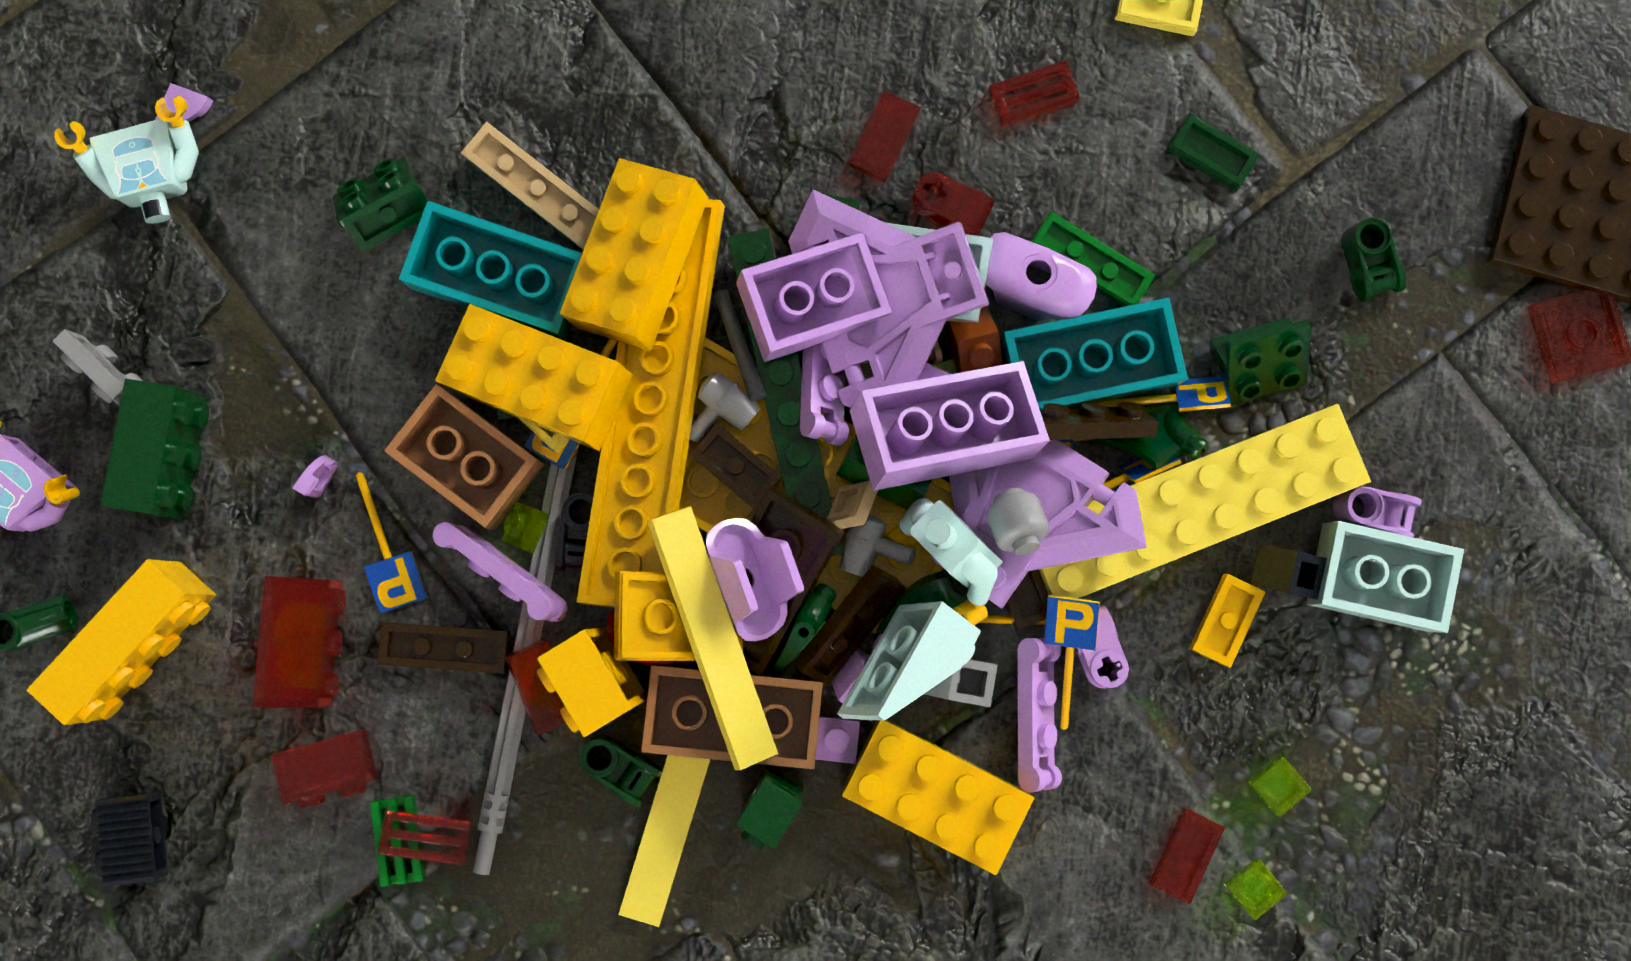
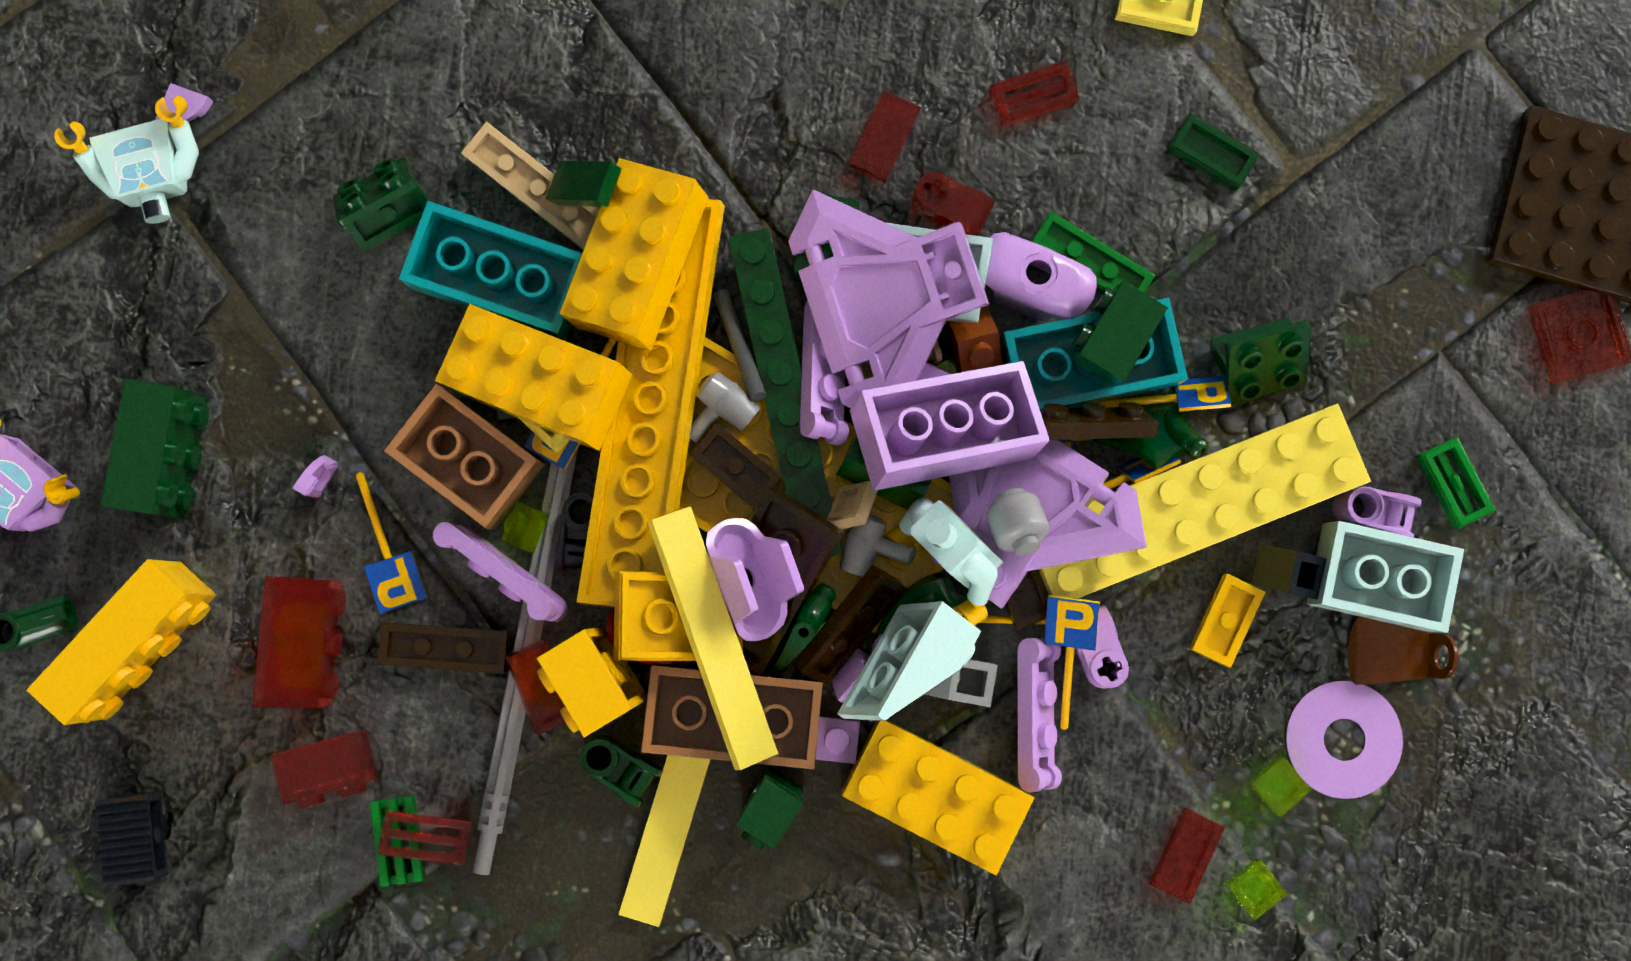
light grey plate [53,329,143,407] -> none
lavender slope [736,232,892,362] -> none
dark green piece [1341,217,1406,302] -> none
none -> dark green tile [545,161,622,207]
none -> dark green brick [1071,281,1168,386]
none -> lavender sticker [1286,681,1403,799]
none -> reddish brown piece [1347,617,1458,685]
none -> green tile [1416,436,1496,529]

